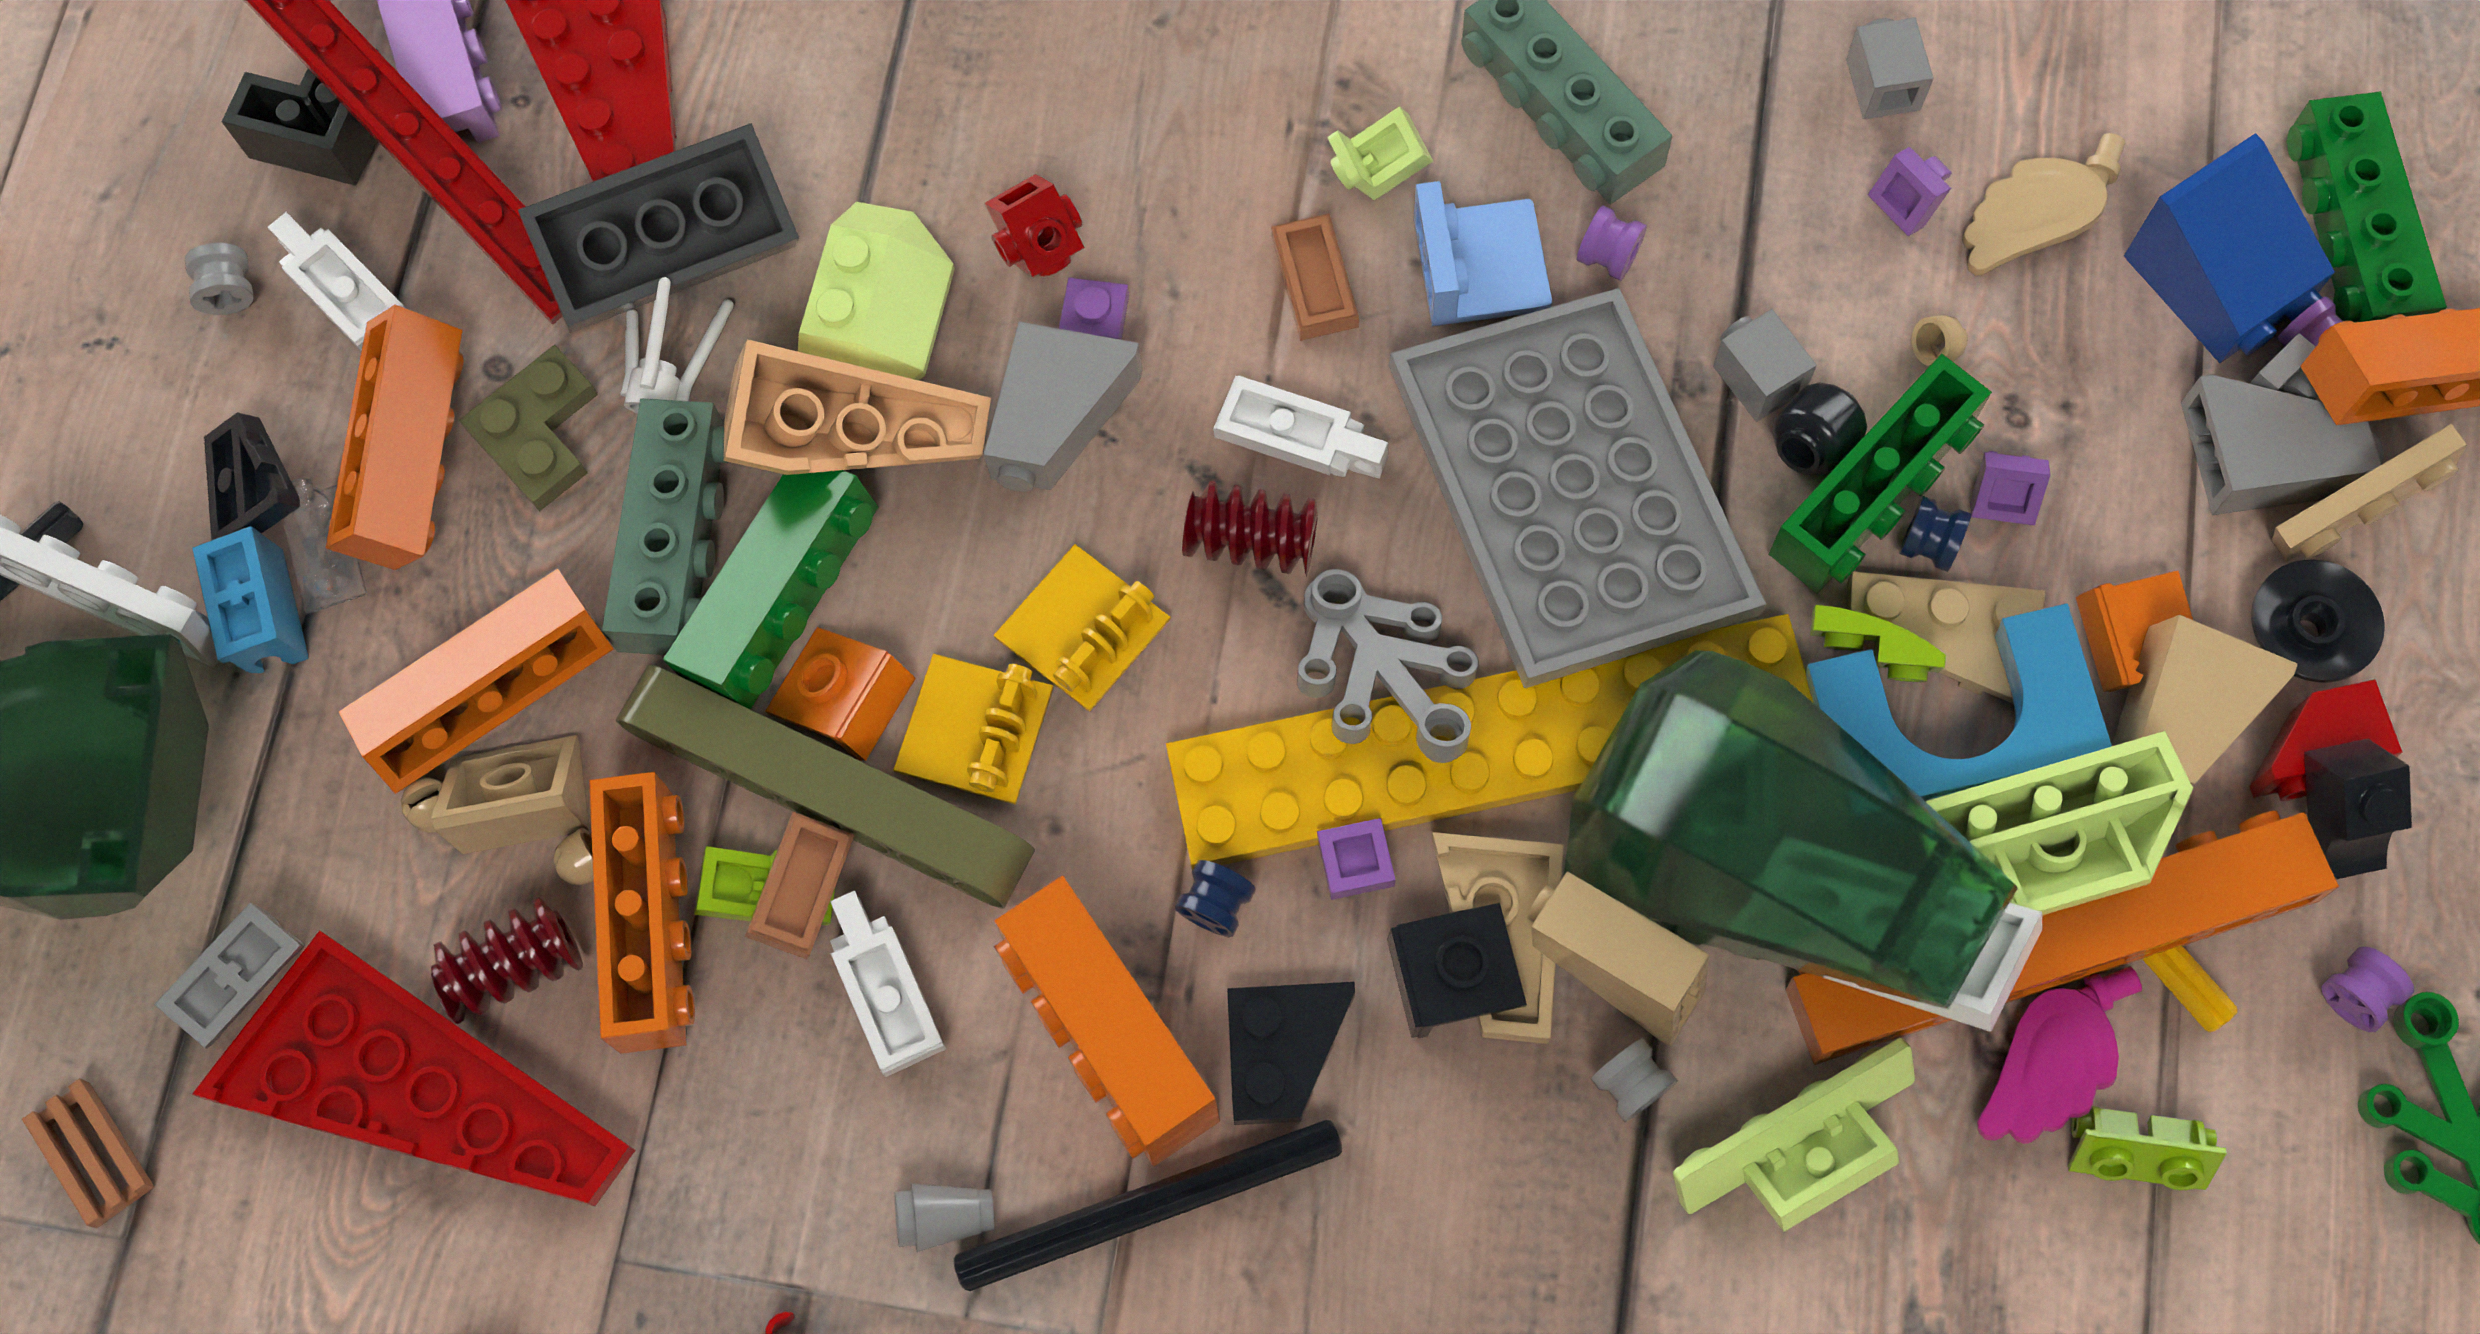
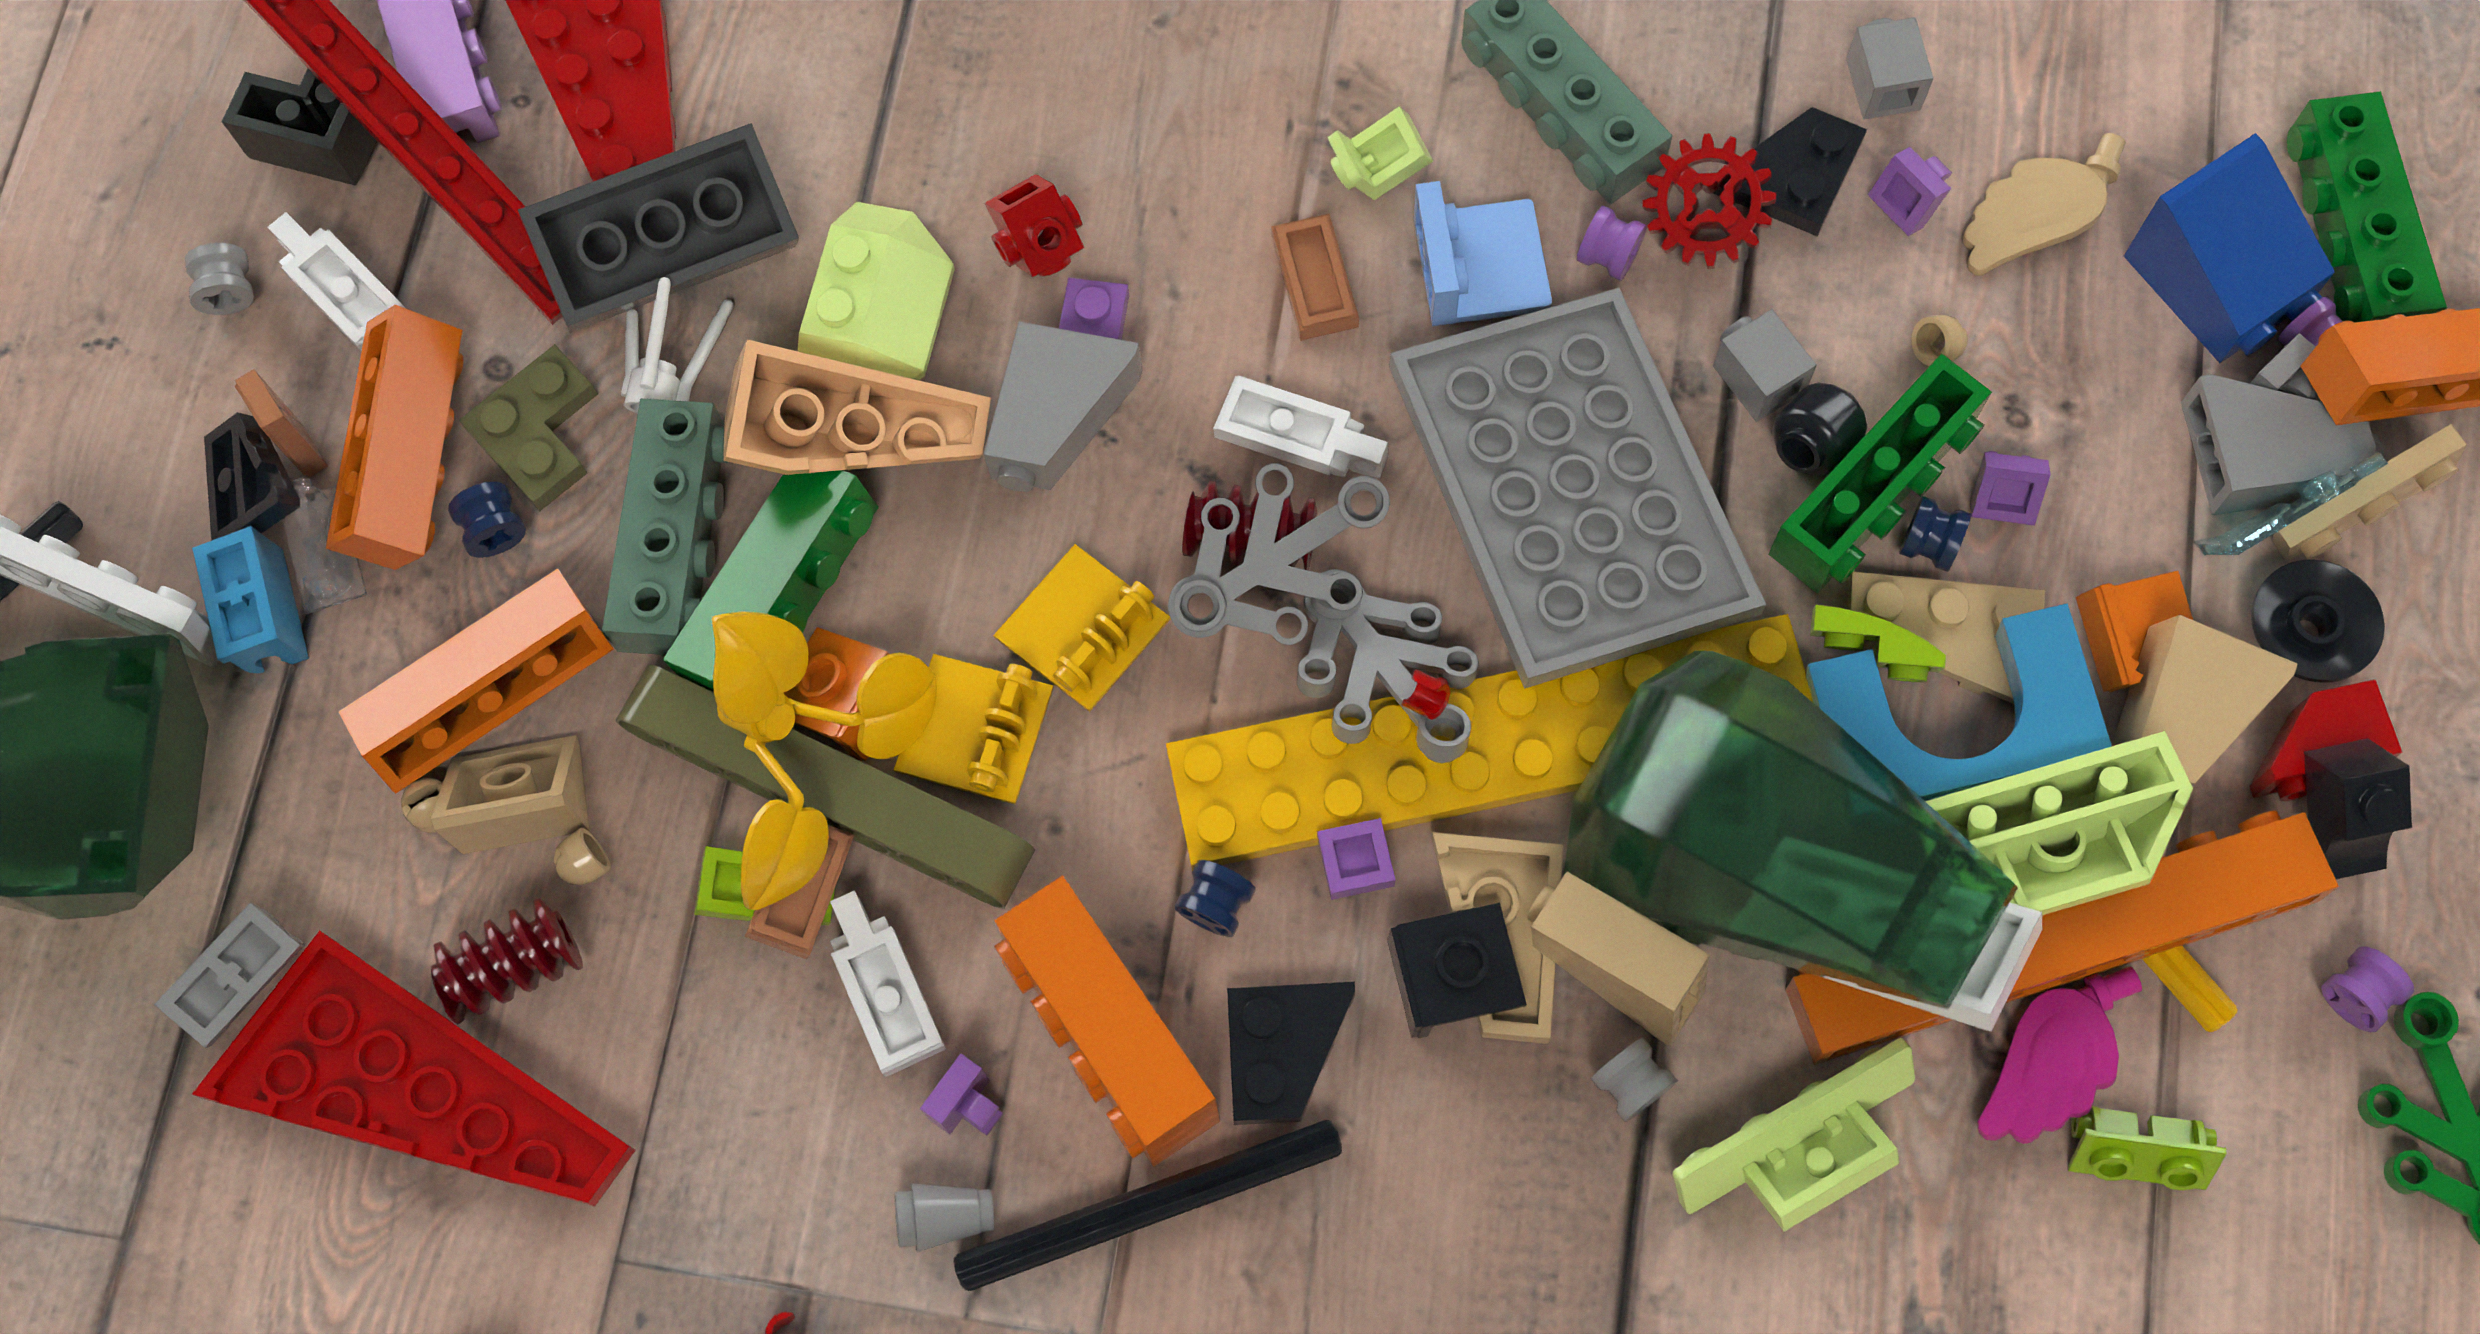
nougat tile [22,1078,154,1228] -> none
orange brick [589,772,695,1054] -> none
none -> nougat tile [235,369,328,478]
none -> dark blue wheel [448,482,526,558]
none -> yellow plant [712,612,937,910]
none -> medium lavender tile [920,1053,1003,1136]
none -> light grey plant [1168,463,1390,645]
none -> red hand [1401,669,1450,720]
none -> red gear [1642,133,1776,269]
none -> black wing [1713,107,1867,237]
none -> clear light blue piece [2193,452,2388,555]

